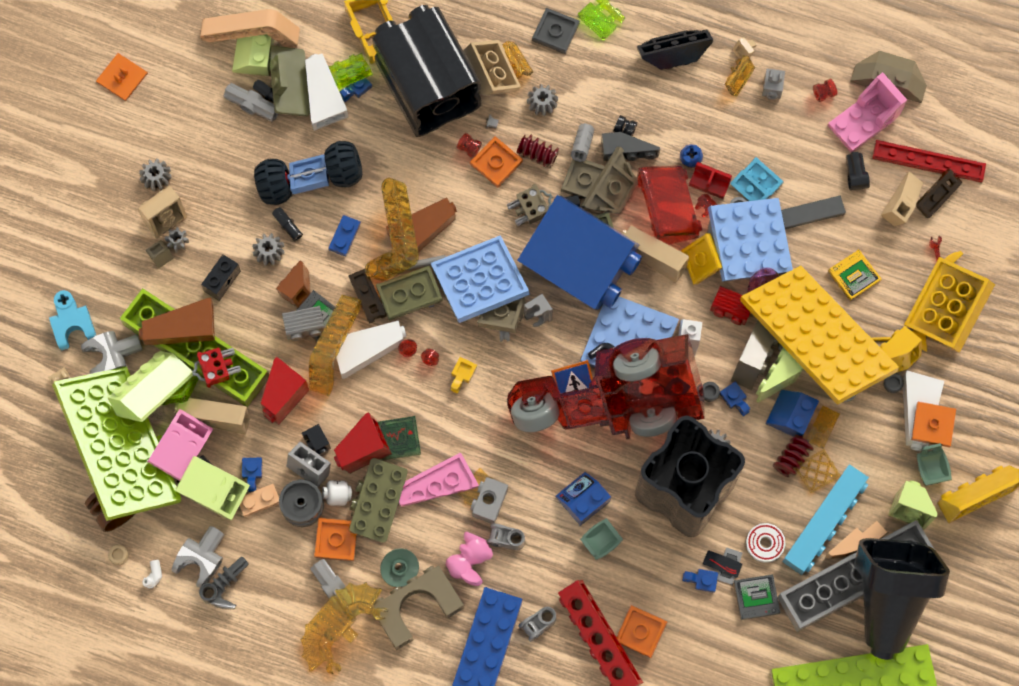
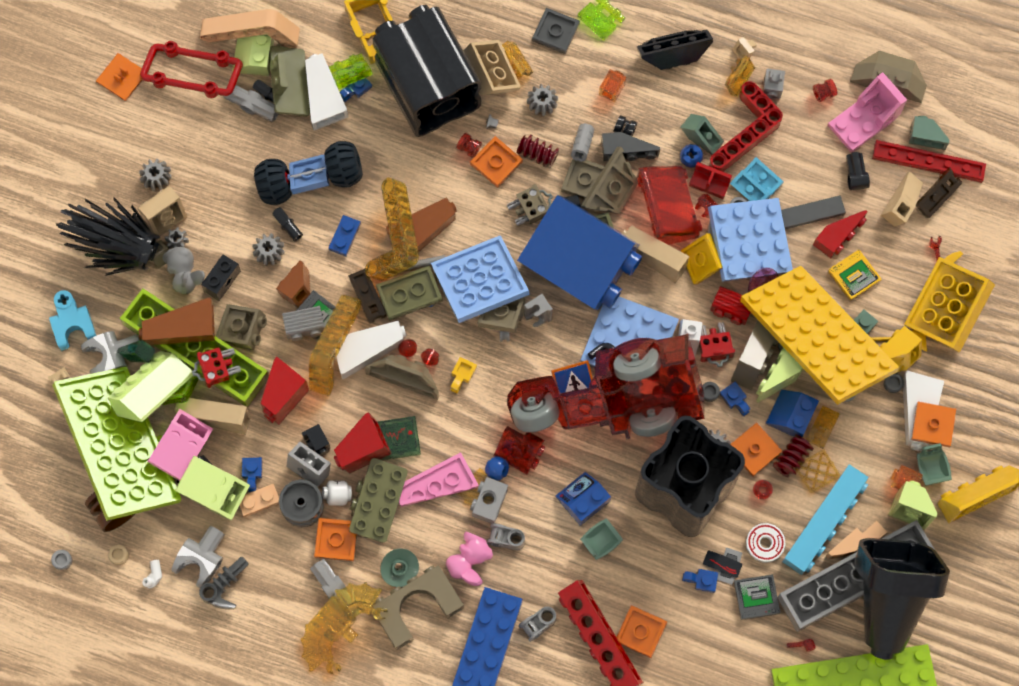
none -> light grey tile [51,550,72,570]
none -> black plant [56,197,160,276]
none -> clear green slope [117,340,156,363]
none -> red bar [140,41,243,98]
none -> light grey animal [162,247,205,294]
none -> dark tan plate [216,304,267,350]
none -> dark tan wedge [365,355,439,400]
none -> blue piece [485,456,509,481]
none -> clear red plate [494,426,546,475]
none -> clear orange brick [599,69,626,102]
none -> sand green slope [680,114,724,155]
none -> red piece [699,322,735,367]
none -> red beam [709,81,783,172]
none -> orange plate [730,422,782,477]
none -> clear red plate [753,480,773,499]
none -> clear red hand [787,639,816,652]
none -> red slope [813,210,868,259]
none -> sand green plate [854,309,878,334]
none -> clear orange brick [890,465,923,490]
none -> sand green slope [909,116,949,150]

